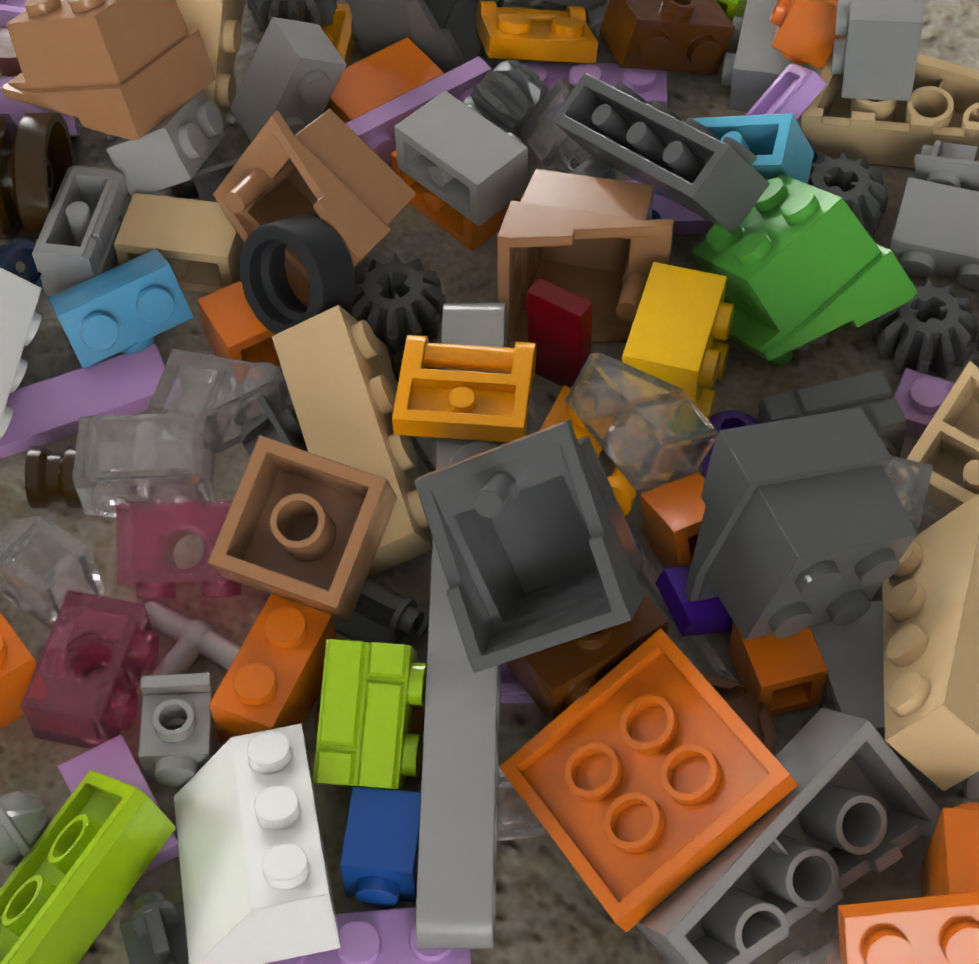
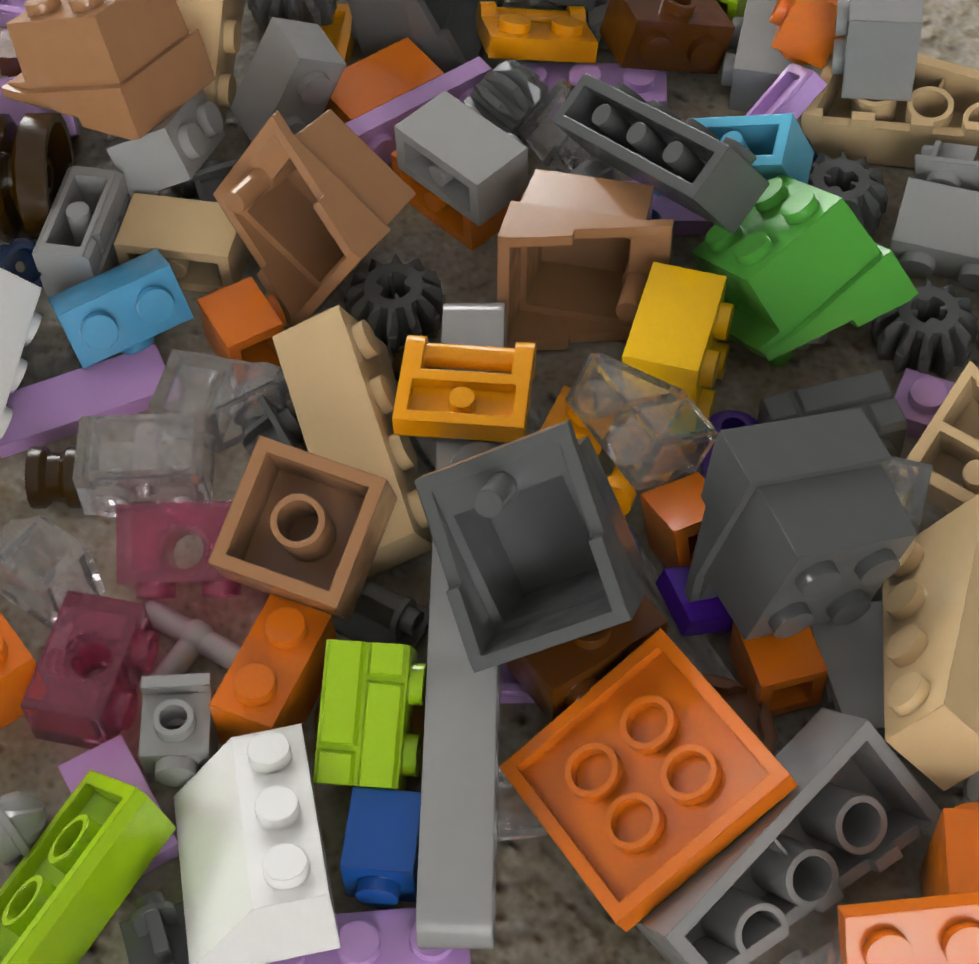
black tyre [240,214,356,334] -> none
dark red tile [527,277,593,393] -> none

